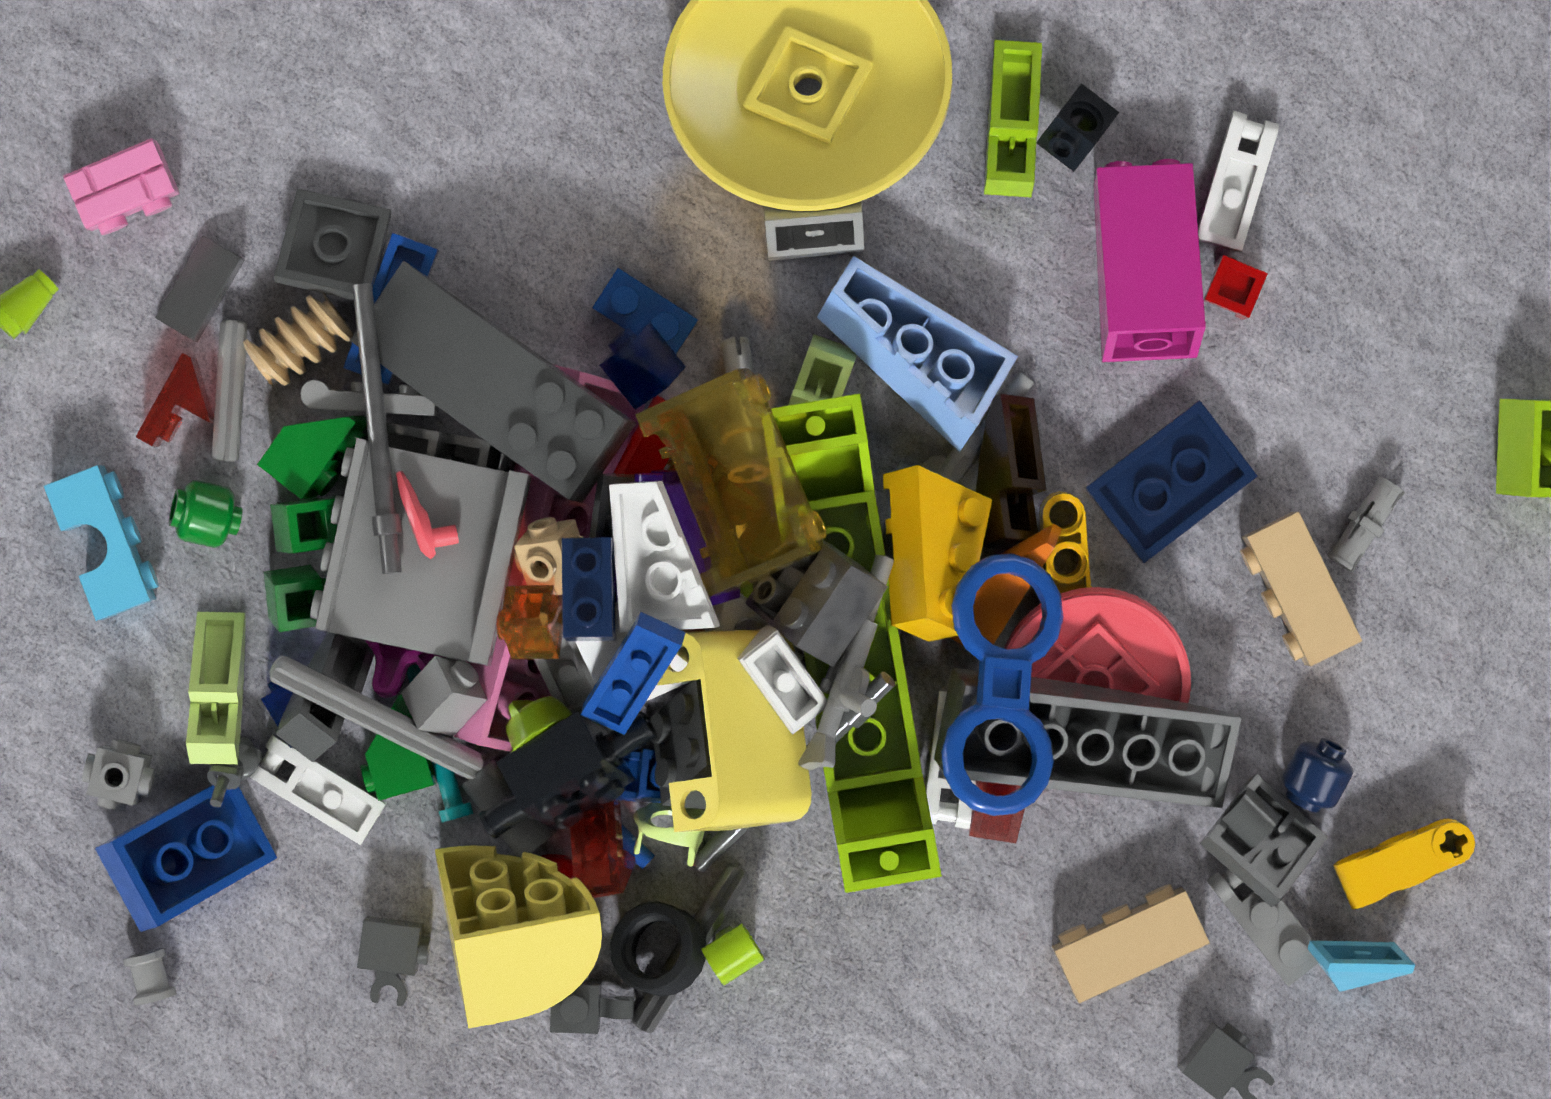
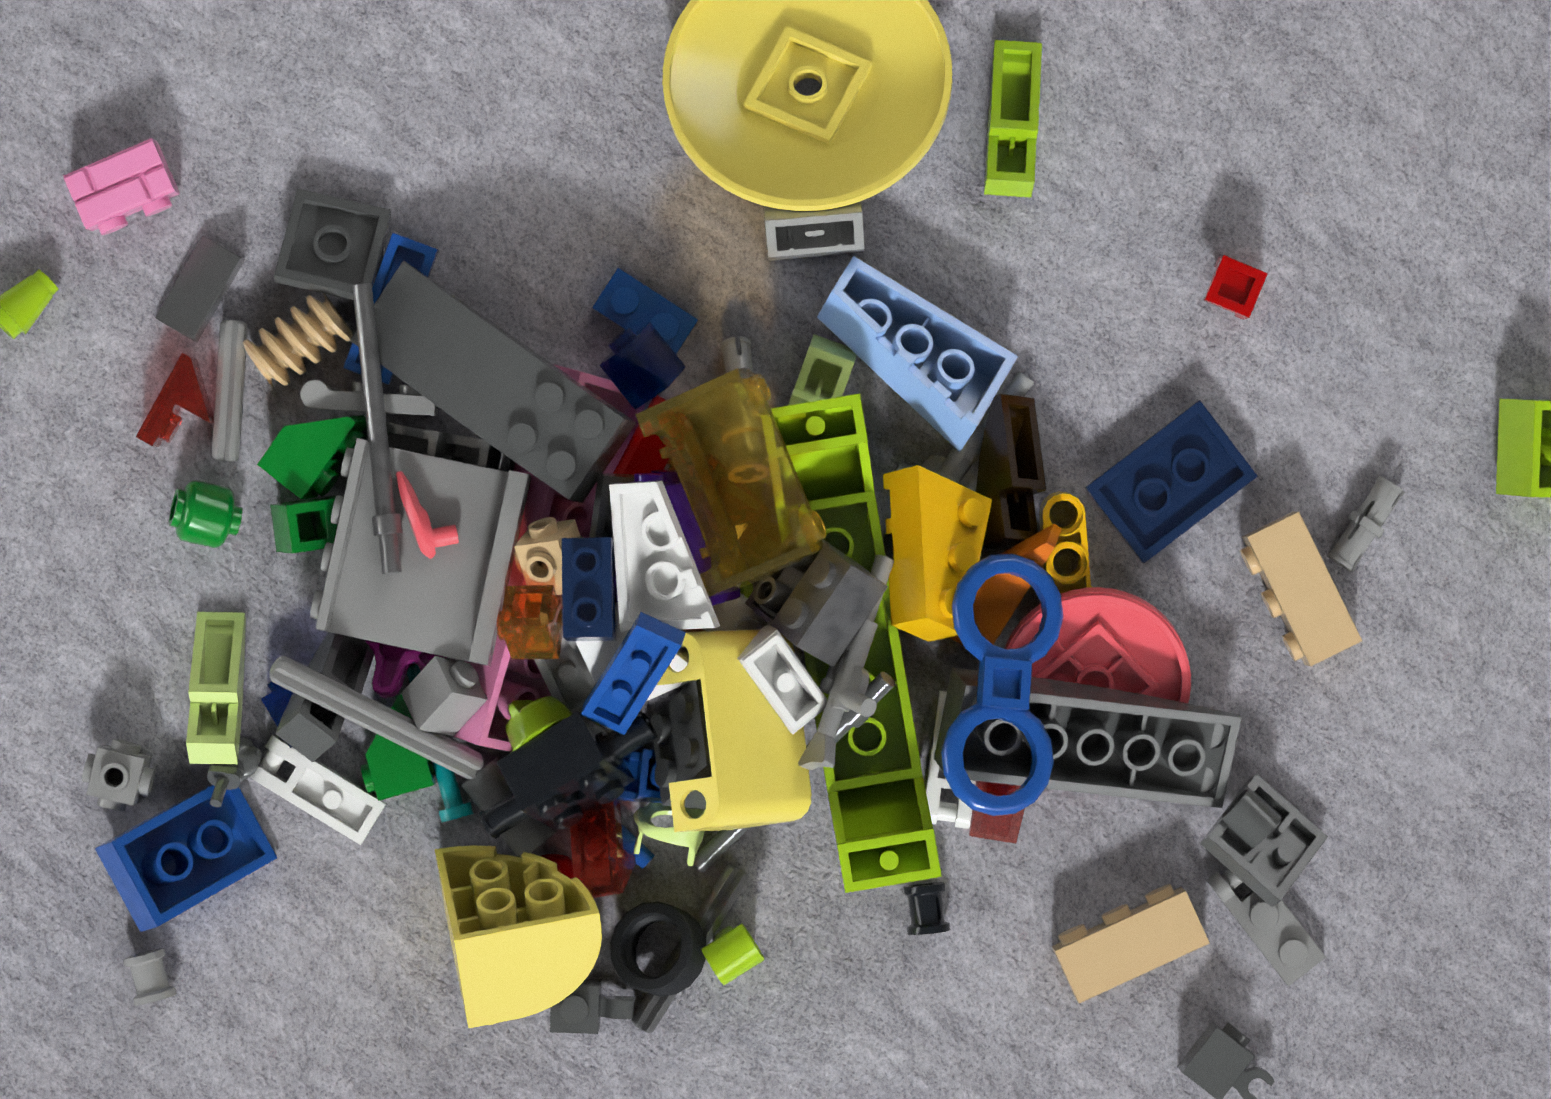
medium azure arch [44,465,159,621] -> none
green brick [263,565,326,632] -> none
dark grey brick [357,916,431,1006] -> none
black brick [1036,83,1119,172] -> none
dark pink slope [1093,159,1206,362] -> none
white plate [1198,110,1279,253] -> none
dark blue head [1282,738,1353,813] -> none
medium azure slope [1308,940,1415,992] -> none
yellow piece [1333,818,1475,909] -> none
none -> black bush [903,882,950,935]

